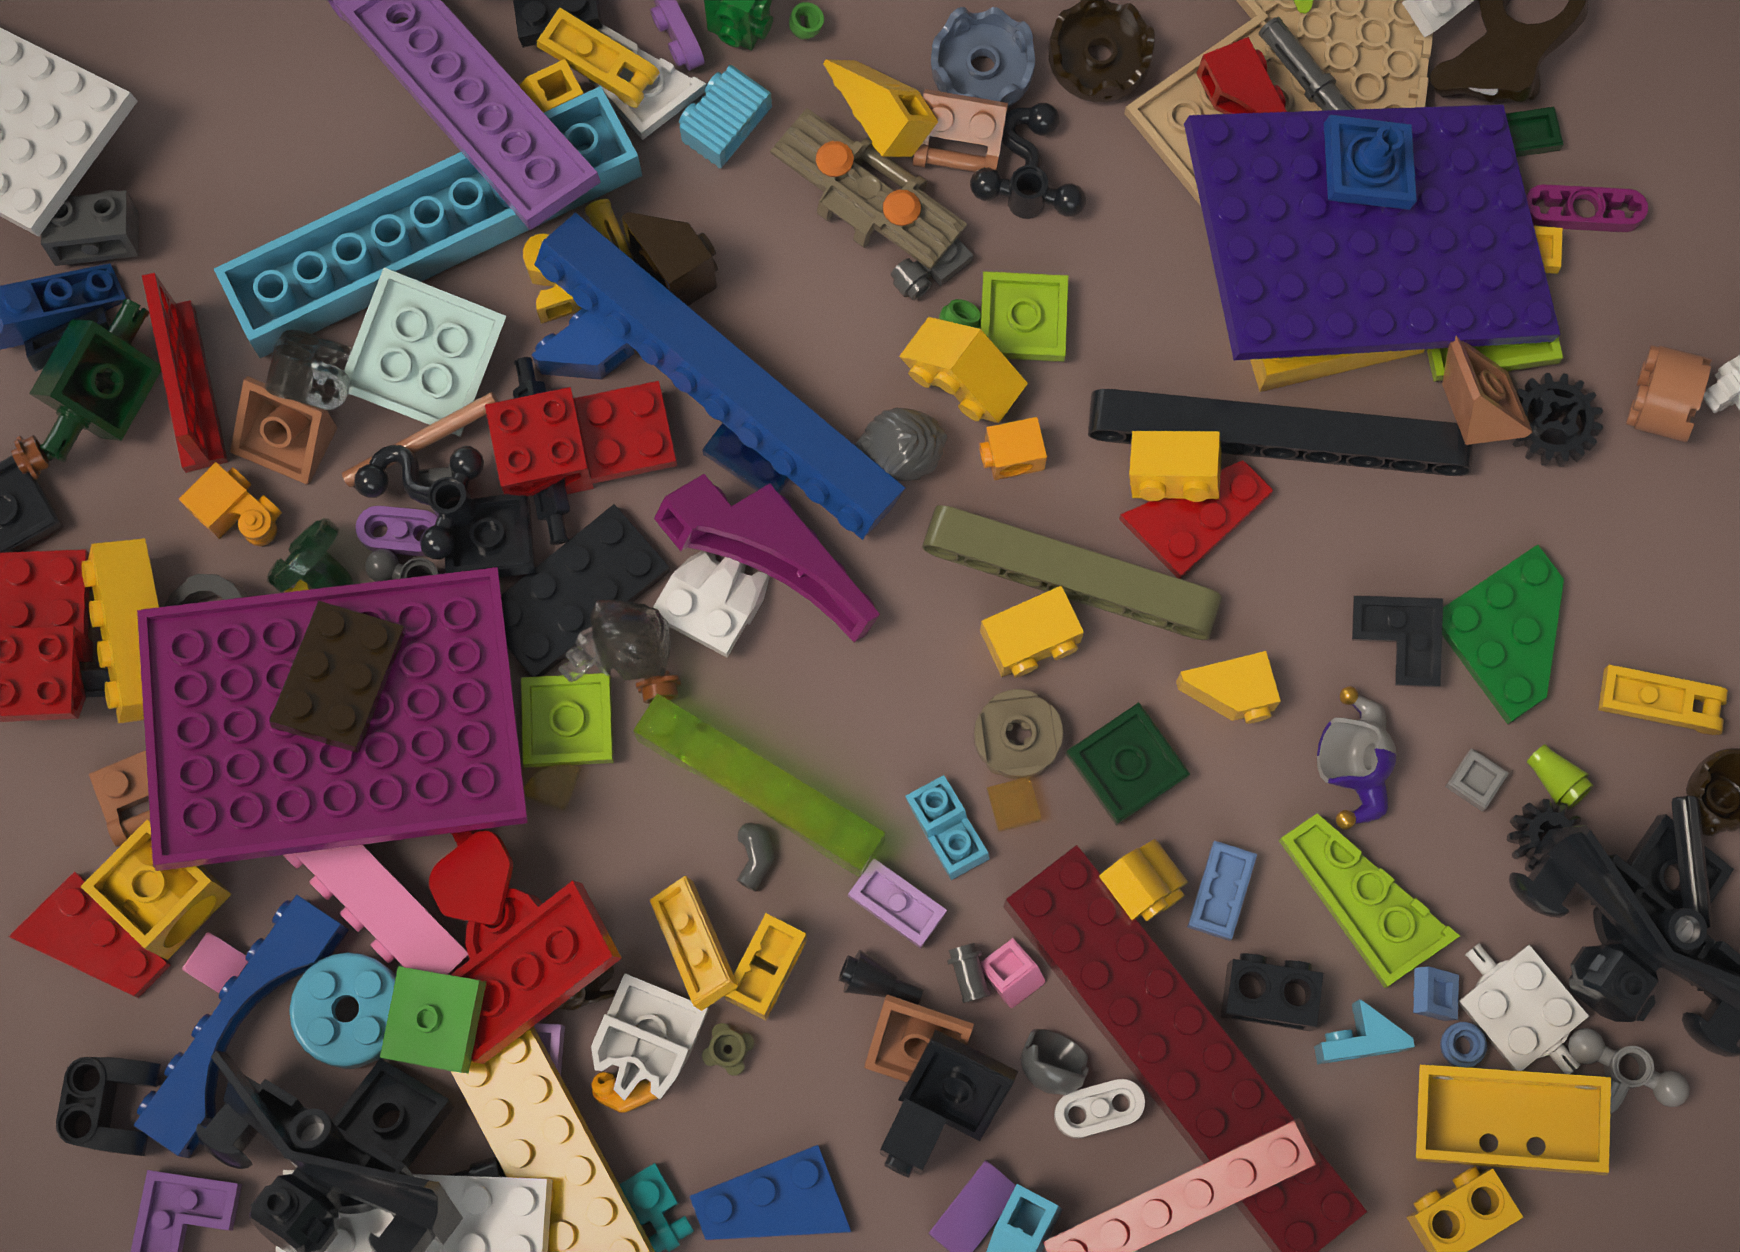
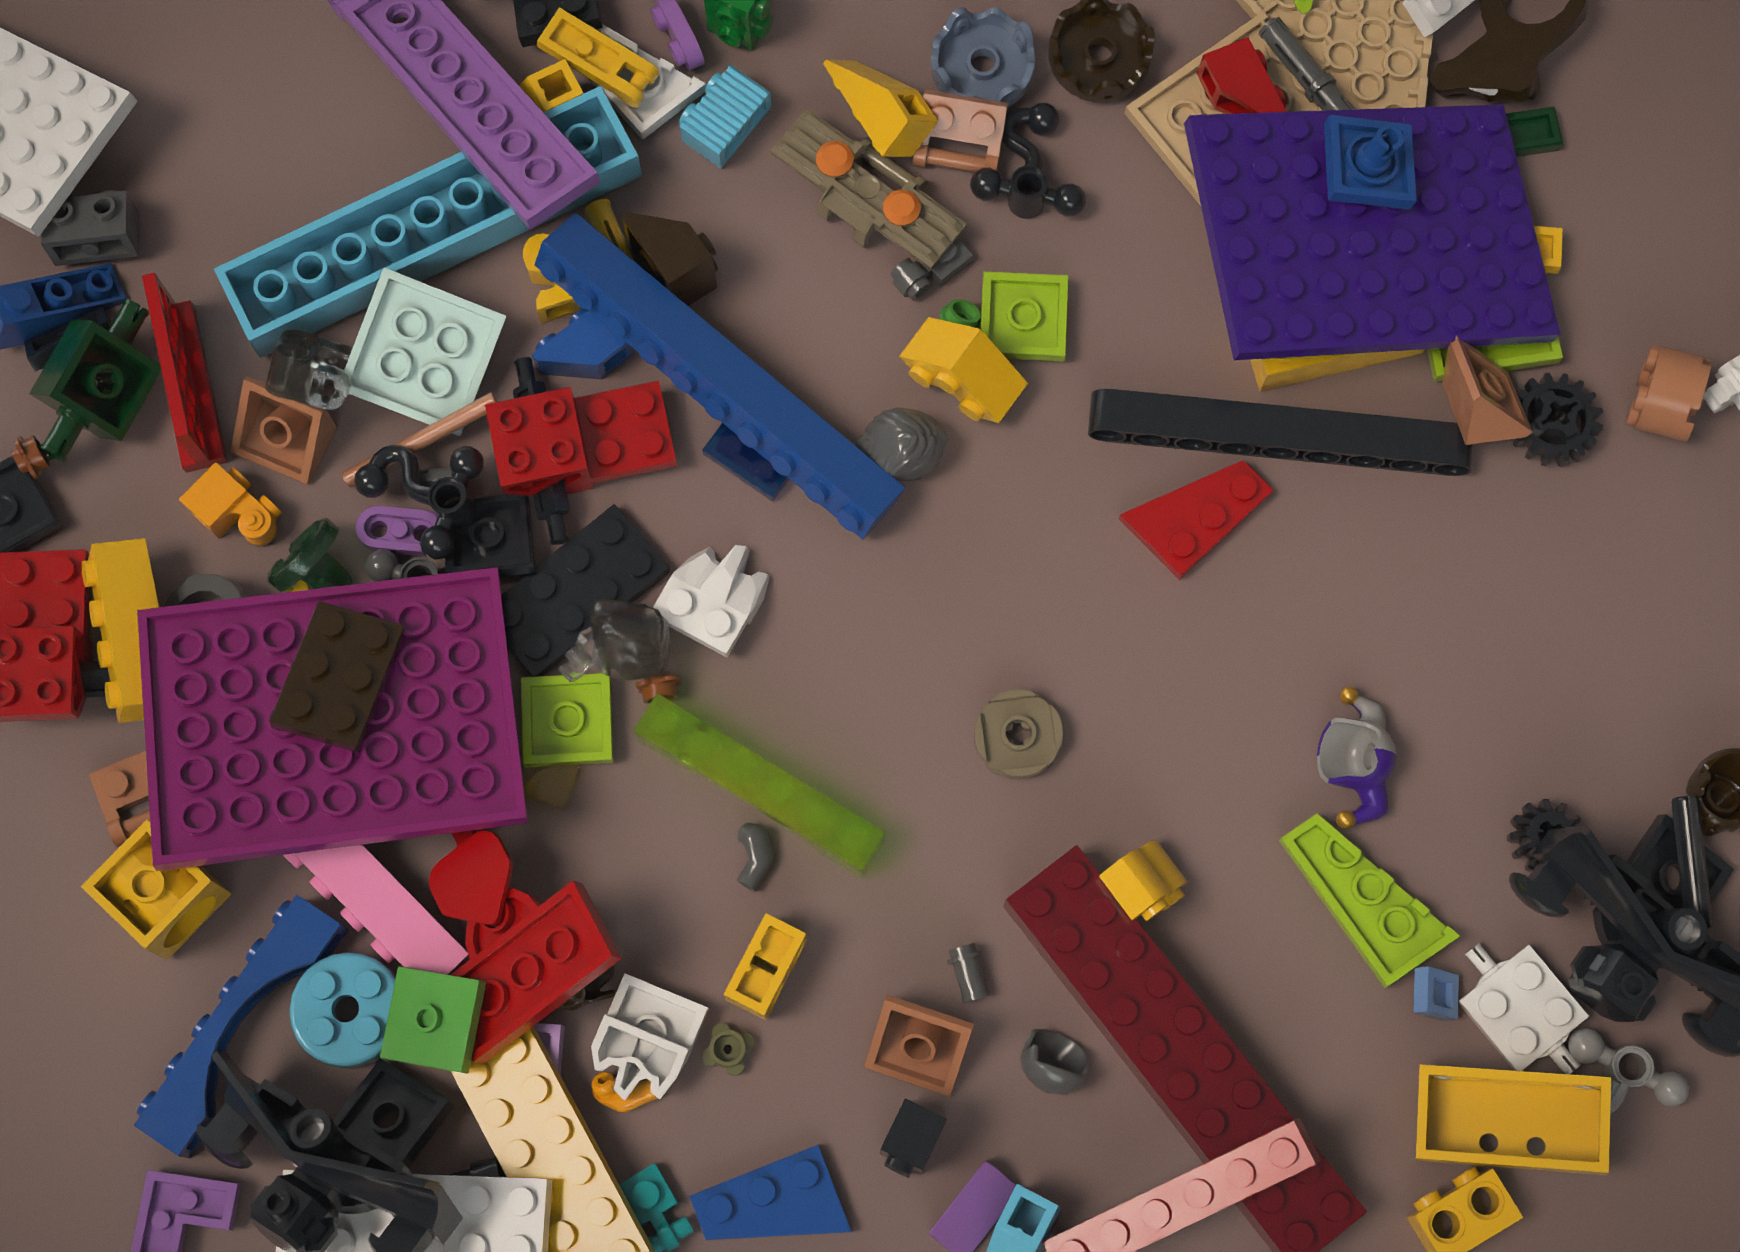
red wing [8,871,171,998] -> none
black piece [56,1057,161,1156] -> none
bright pink slope [182,932,248,993] -> none
yellow tile [650,876,738,1011] -> none
magenta arch [654,474,880,643] -> none
bright green hinge [789,2,824,39] -> none
black cone [839,950,923,1005] -> none
lavender plate [848,858,947,949] -> none
black plate [898,1029,1018,1141] -> none
medium azure slope [905,775,990,880] -> none
olive beam [922,505,1222,640] -> none
light orange brick [979,417,1047,480] -> none
yellow brick [980,586,1084,678] -> none
bright pink slope [980,938,1045,1008] -> none
clear yellow tile [986,776,1042,832] -> none
white plate [1054,1079,1145,1138] -> none
dark green plate [1065,702,1190,826] -> none
yellow brick [1129,431,1221,502] -> none
yellow slope [1176,651,1281,724] -> none
medium blue plate [1187,840,1257,941] -> none
black brick [1221,953,1324,1031] -> none
medium azure slope [1314,999,1415,1065] -> none
black plate [1352,596,1443,687] -> none
medium blue plate [1440,1022,1487,1068] -> none
green plate [1442,544,1564,724] -> none
light grey tile [1445,748,1509,812] -> none
magenta beam [1526,184,1648,232] -> none
lime cone [1526,744,1594,810] -> none
yellow plate [1598,664,1728,735] -> none

